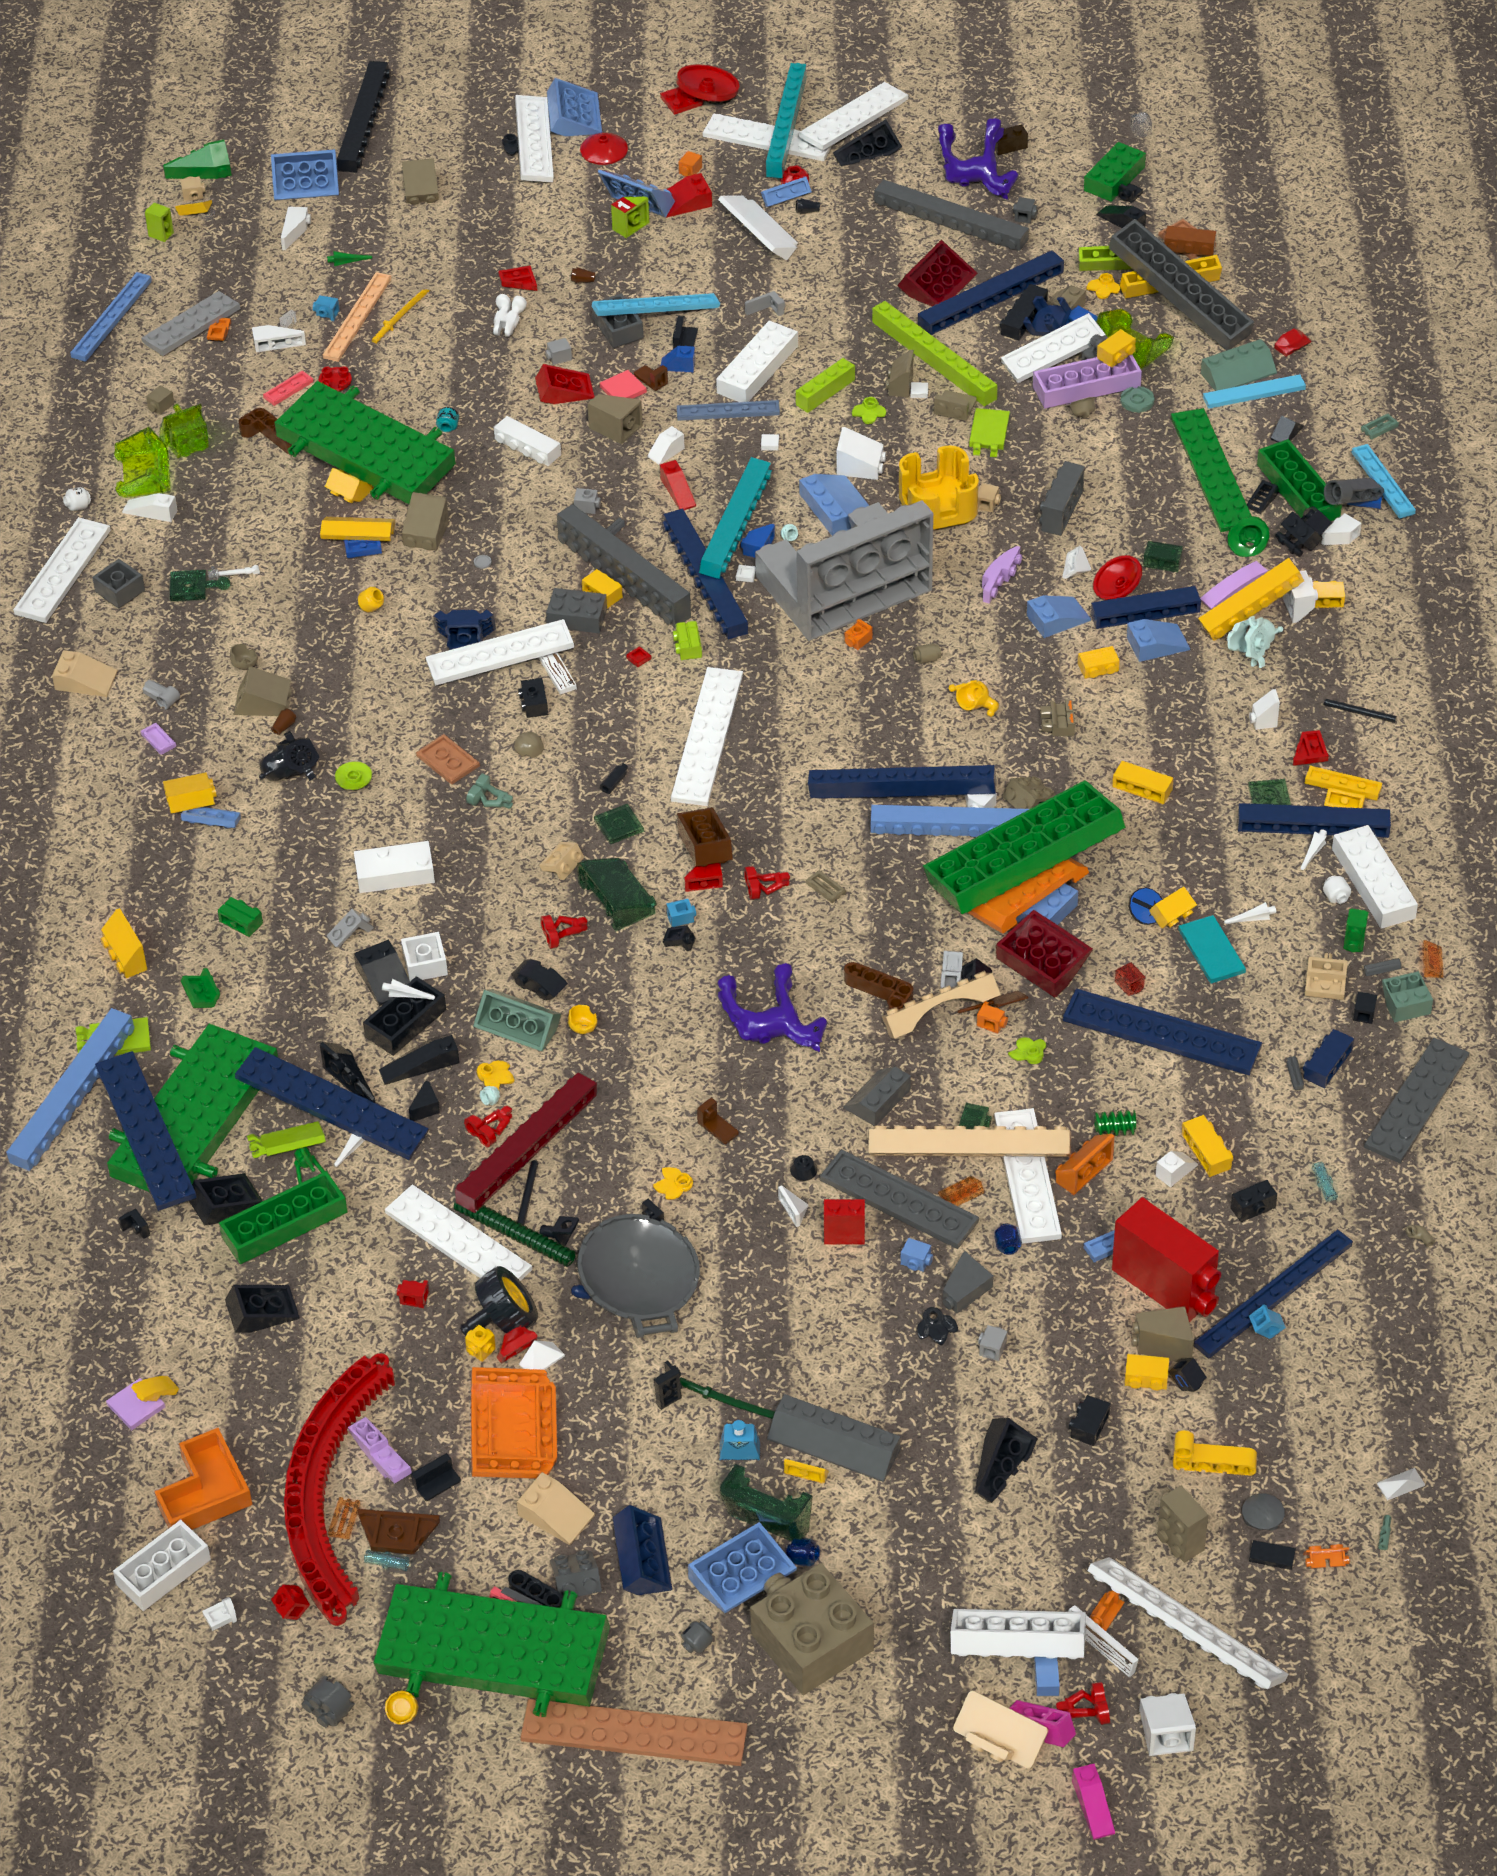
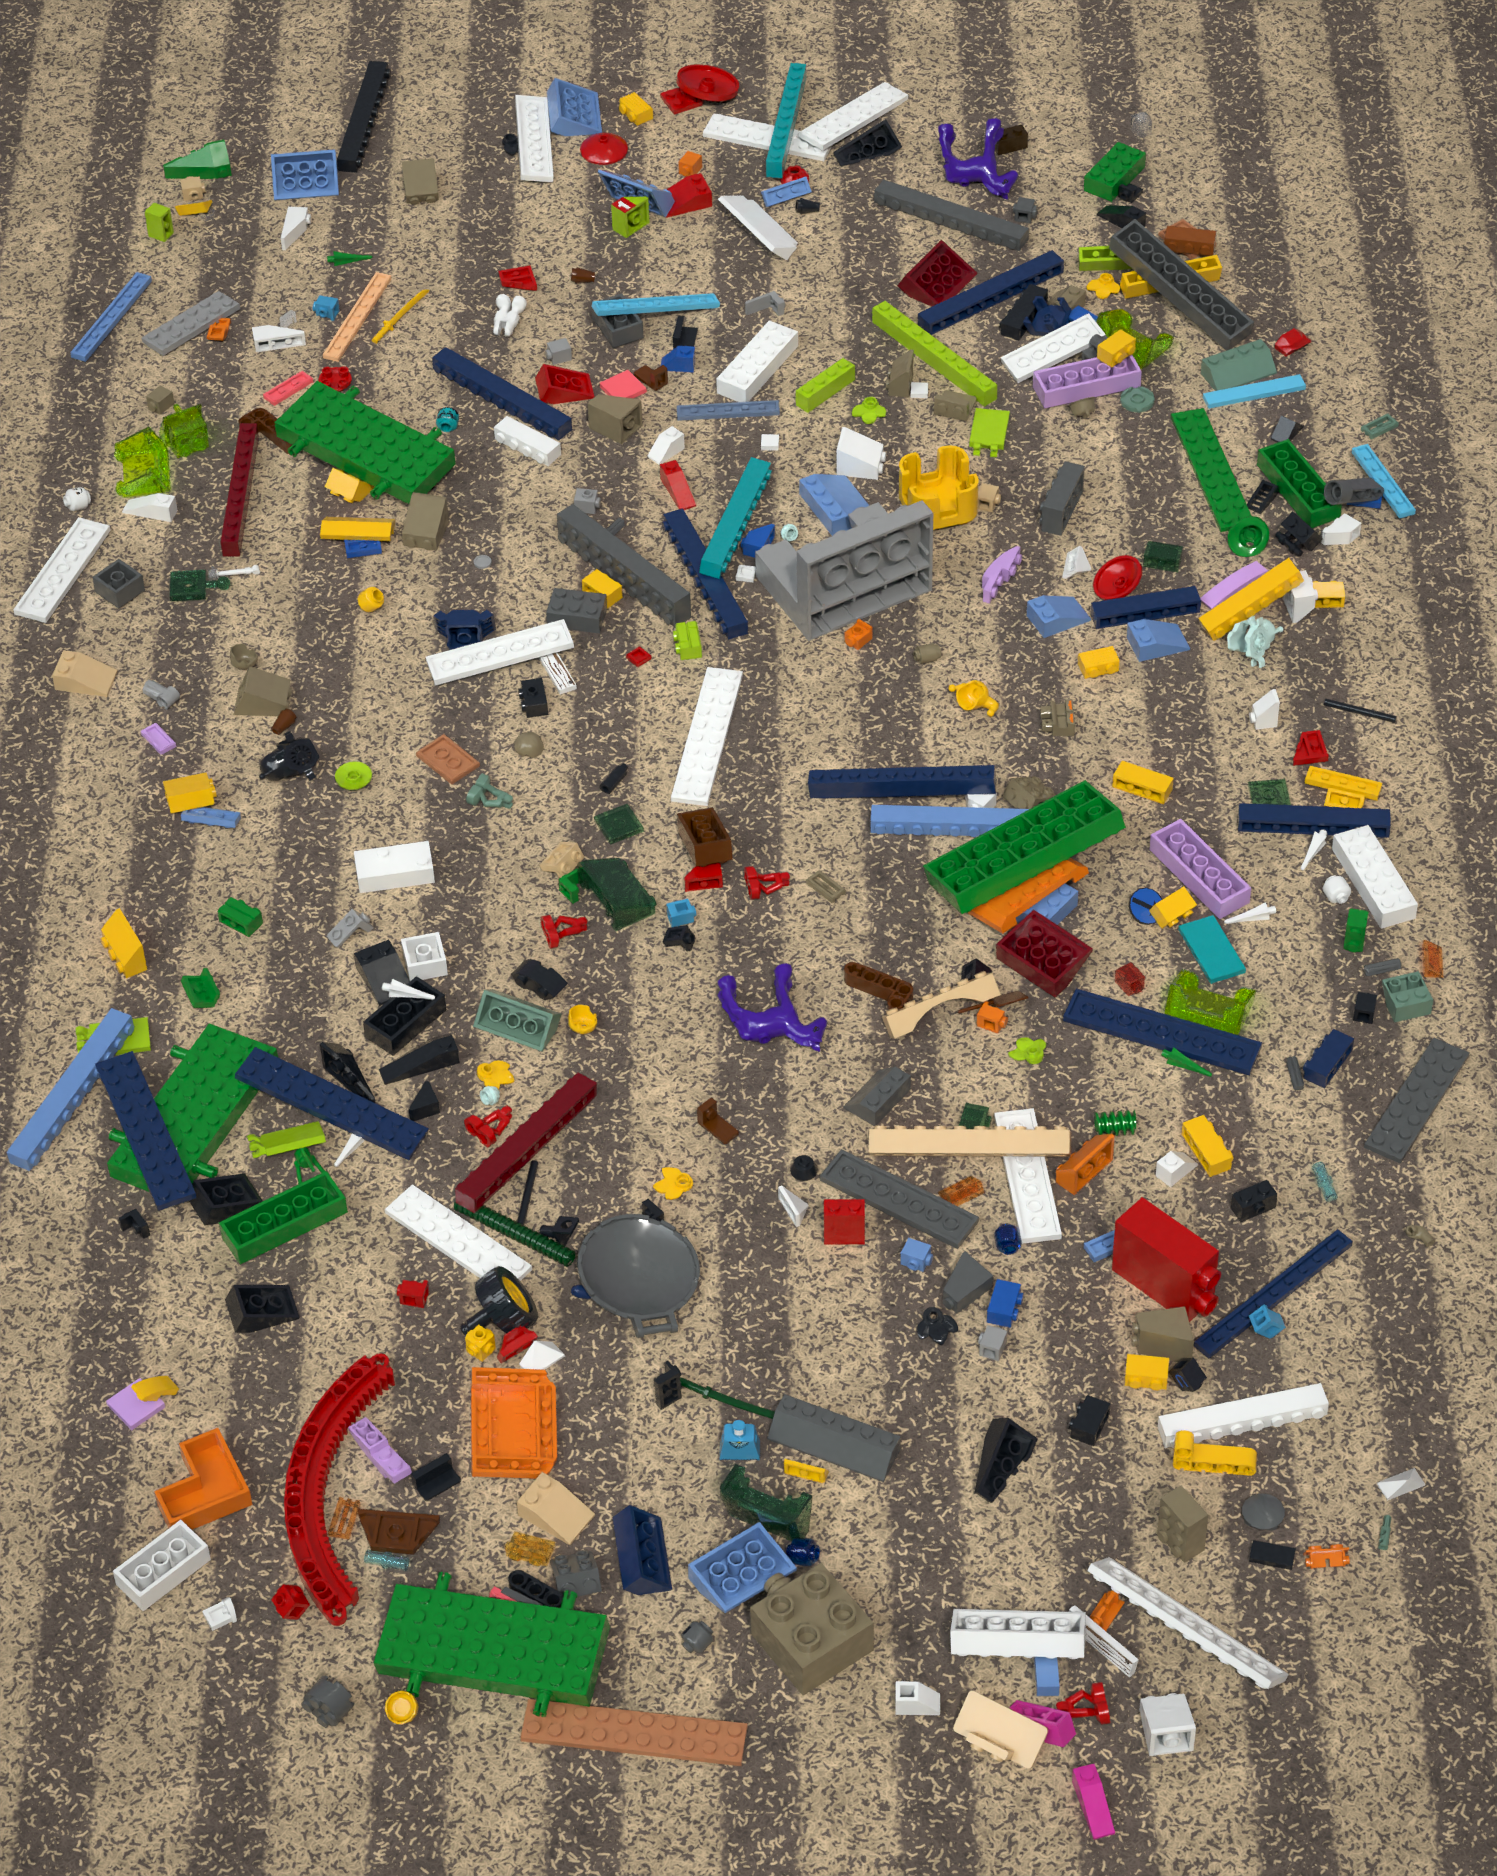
light grey slope [941,950,963,988] -> none
black brick [1301,506,1332,535] -> none
tan plate [1305,953,1348,1000] -> none
none -> dark red brick [221,423,259,557]
none -> dark blue brick [432,347,572,441]
none -> clear yellow bracket [505,1531,555,1567]
none -> green bracket [558,862,592,904]
none -> yellow brick [619,92,653,126]
none -> white slope [896,1681,940,1715]
none -> blue brick [987,1279,1024,1328]
none -> lavender brick [1150,819,1251,919]
none -> white brick [1158,1383,1329,1448]
none -> green piece [1161,1047,1212,1077]
none -> clear neon green windscreen [1165,969,1257,1035]

